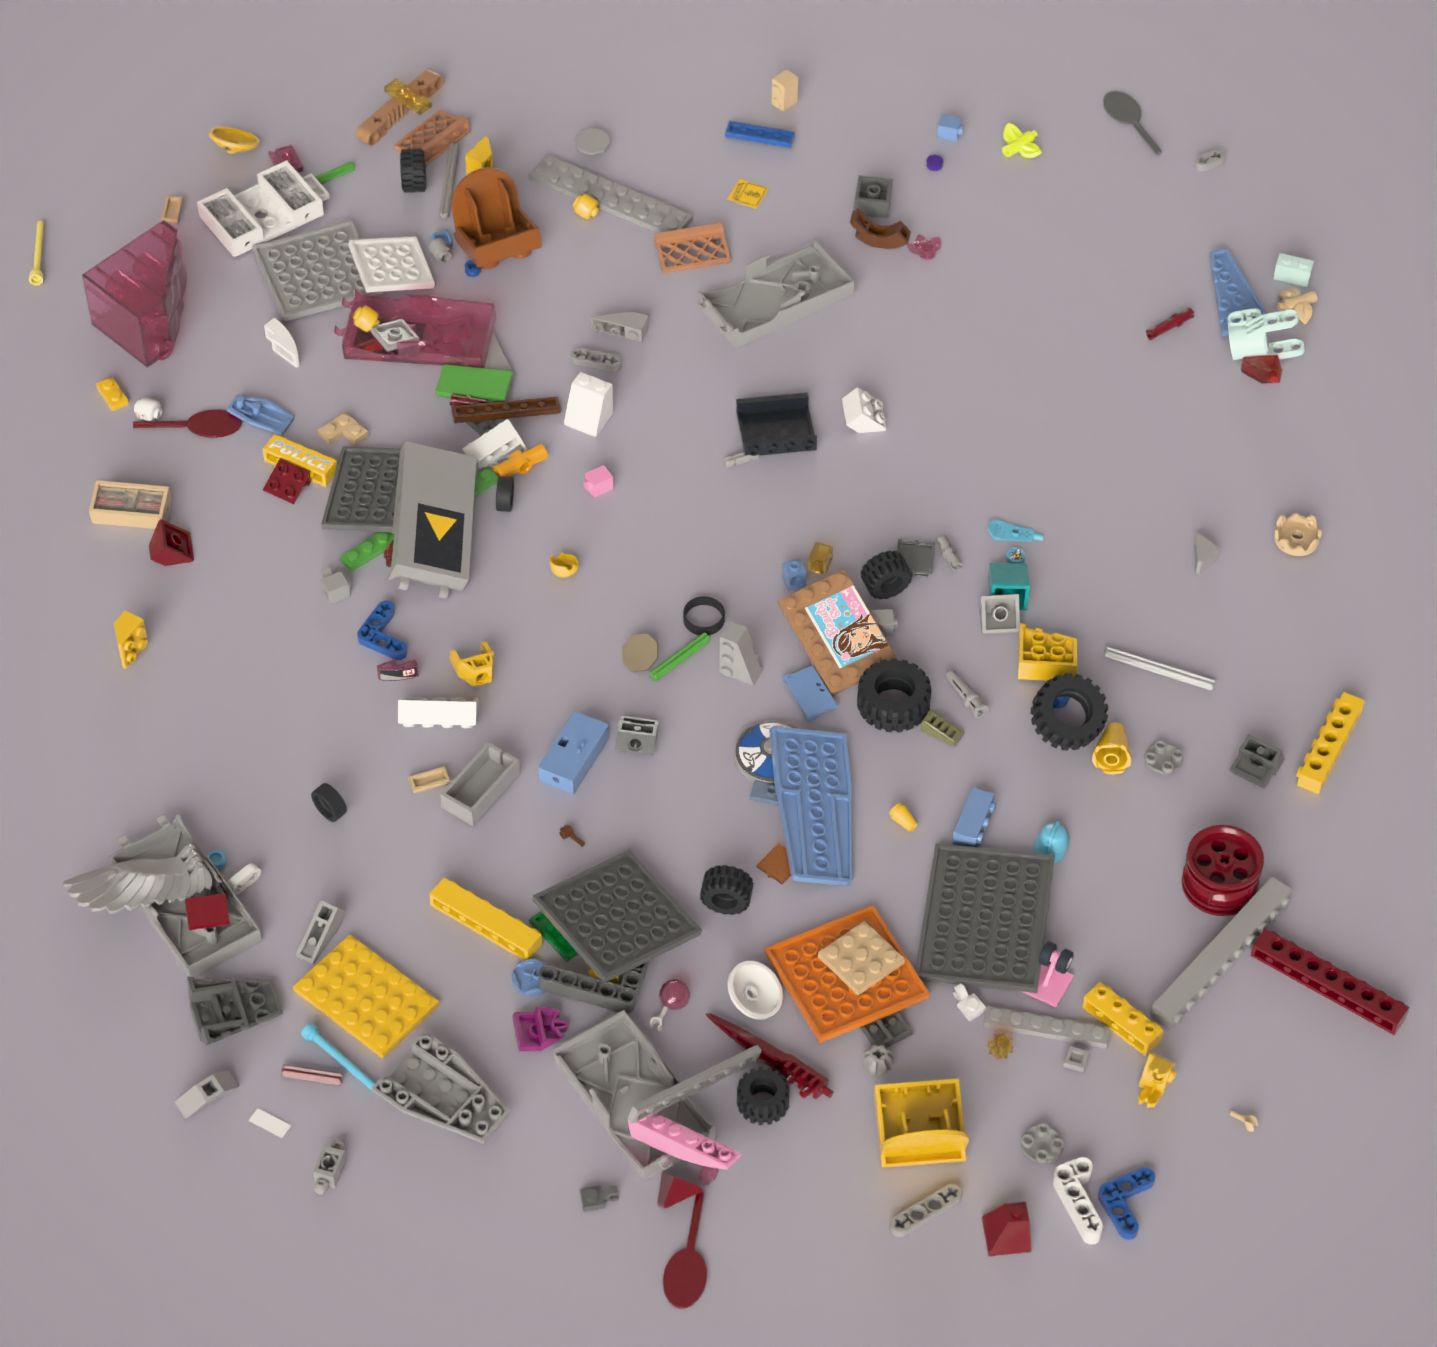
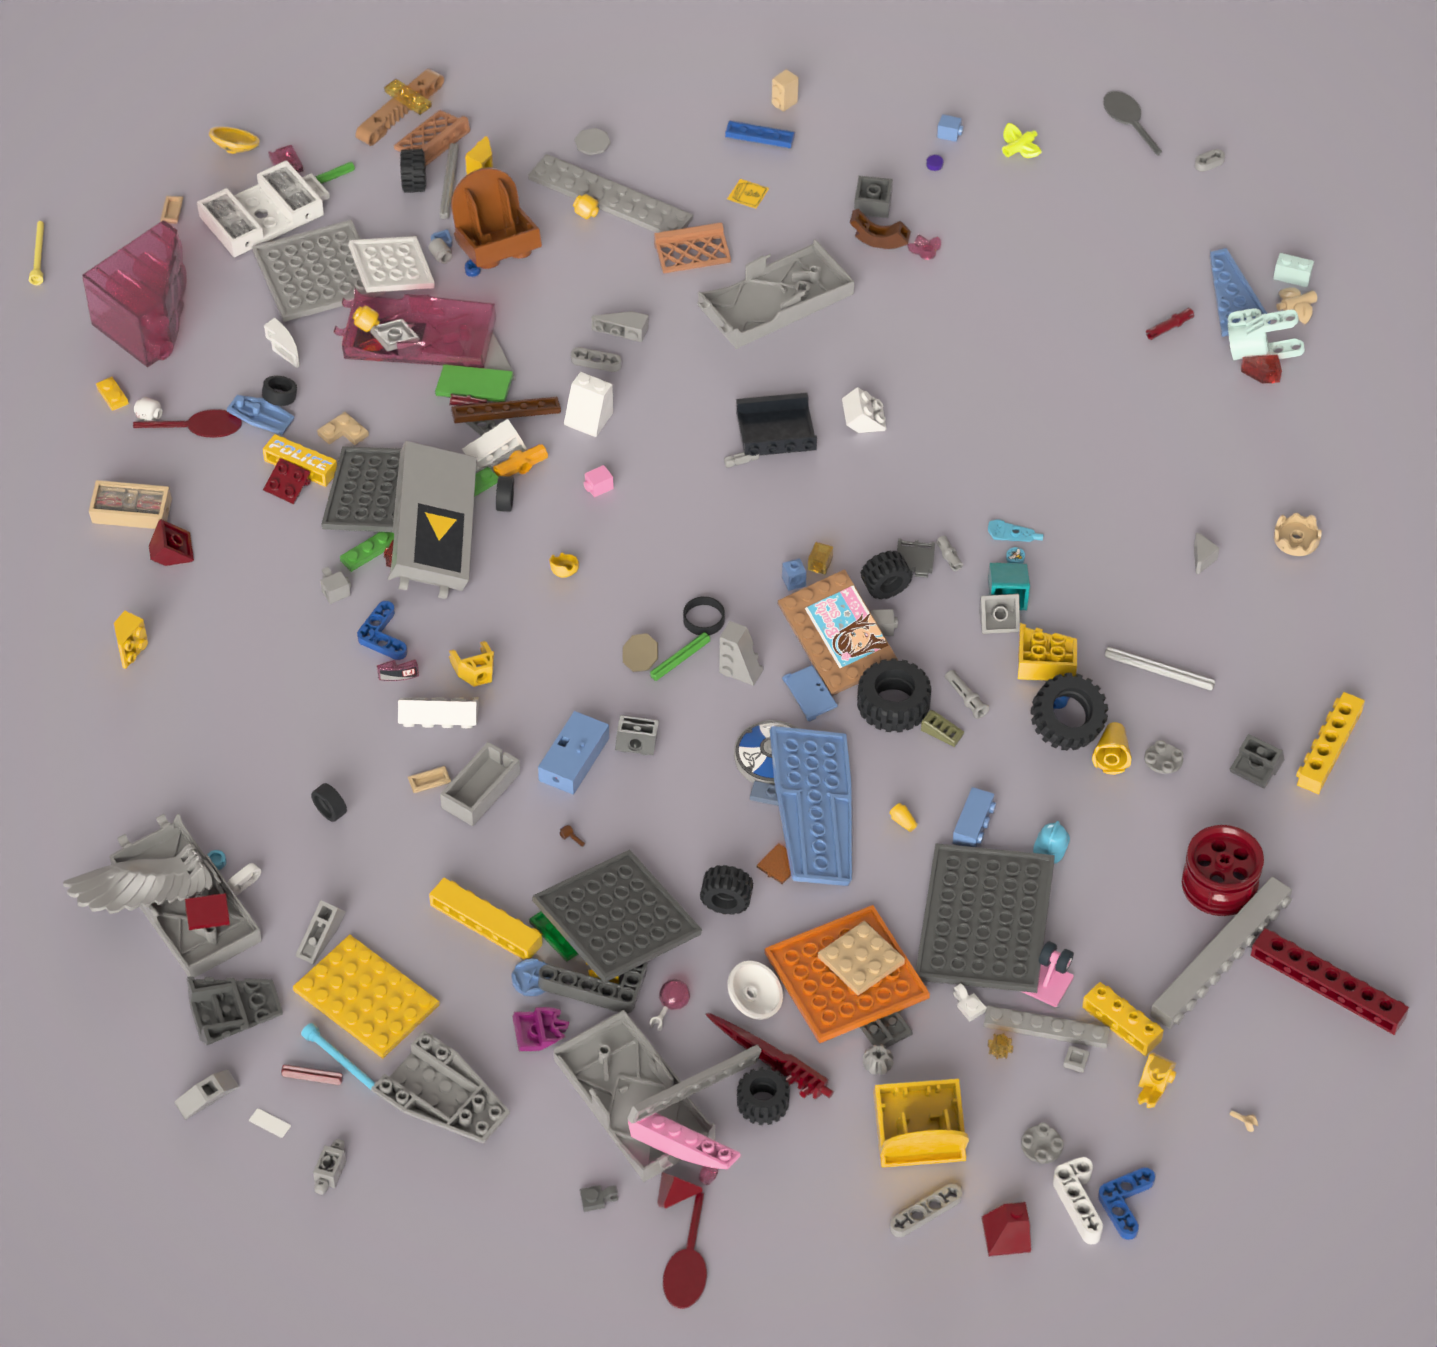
none -> black tyre [262,375,297,406]

